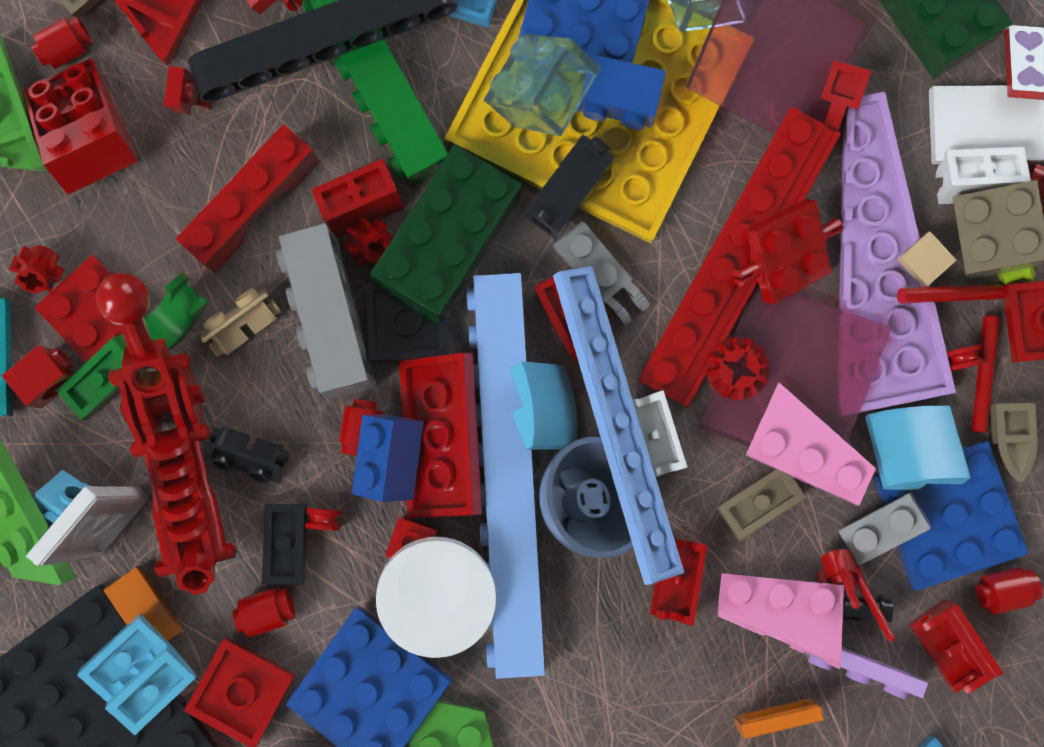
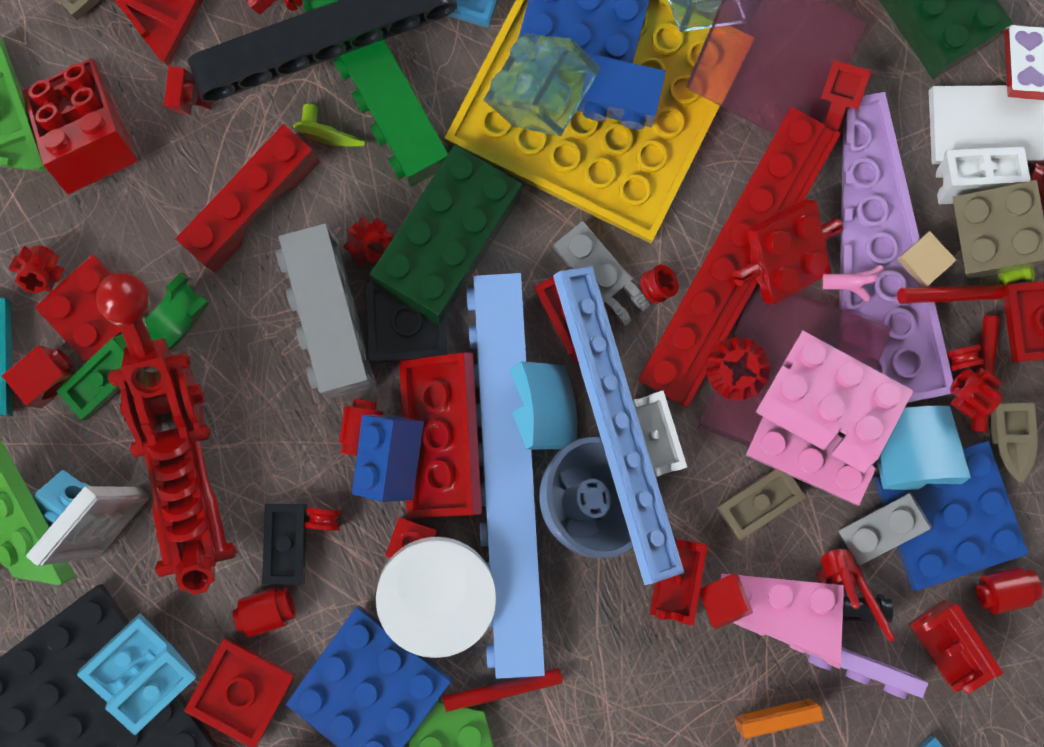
red brick [31,16,94,69] -> none
orange tile [103,566,184,642] -> none
tan hinge [201,287,281,357] -> none
black hinge [203,426,289,484] -> none
red hinge [311,158,405,238] -> none
black brick [525,134,615,241] -> none
none -> lime bar [293,104,366,147]
none -> red bar [442,668,563,712]
none -> red bush [640,264,679,304]
none -> red tile [700,573,753,629]
none -> bright pink piece [756,331,913,473]
none -> bright pink bar [822,265,884,302]
none -> red gear [950,367,1002,418]

